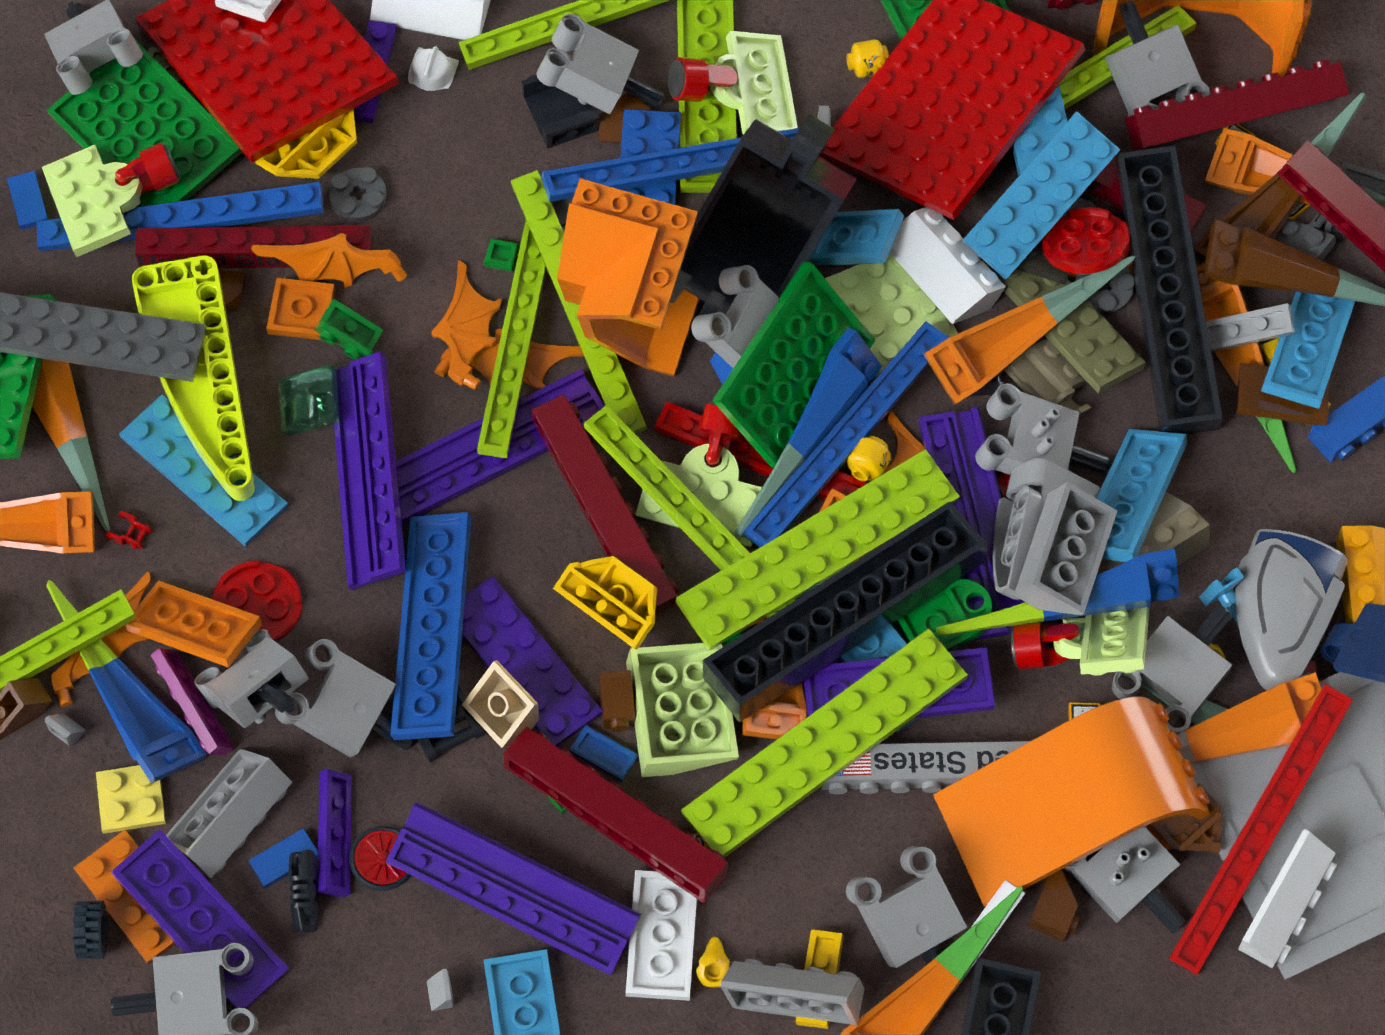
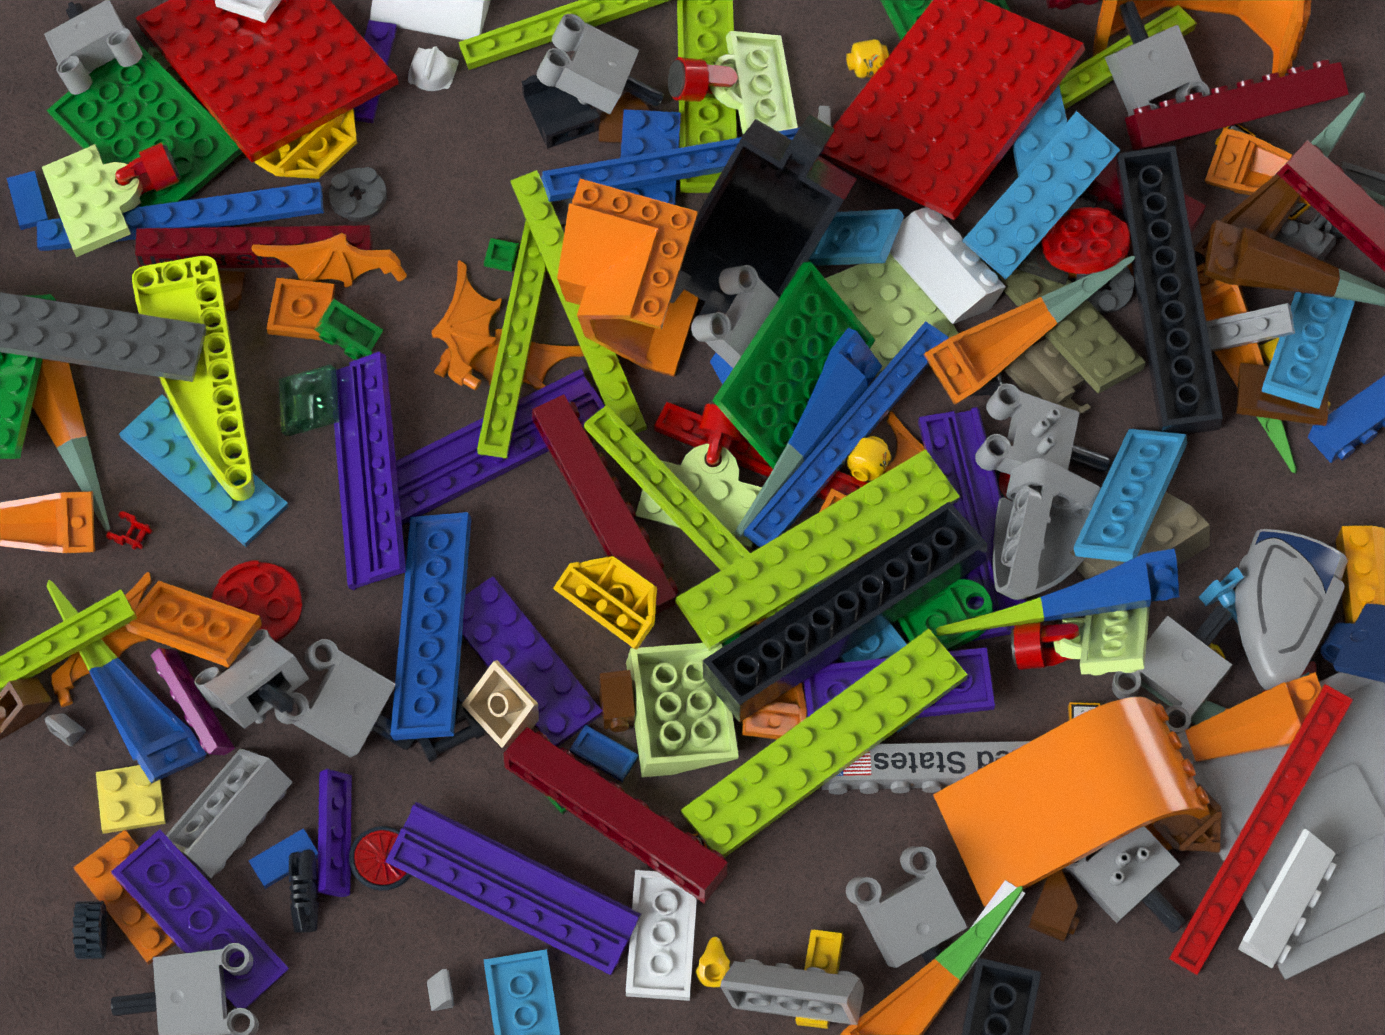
light grey slope [1014,482,1117,615] -> none

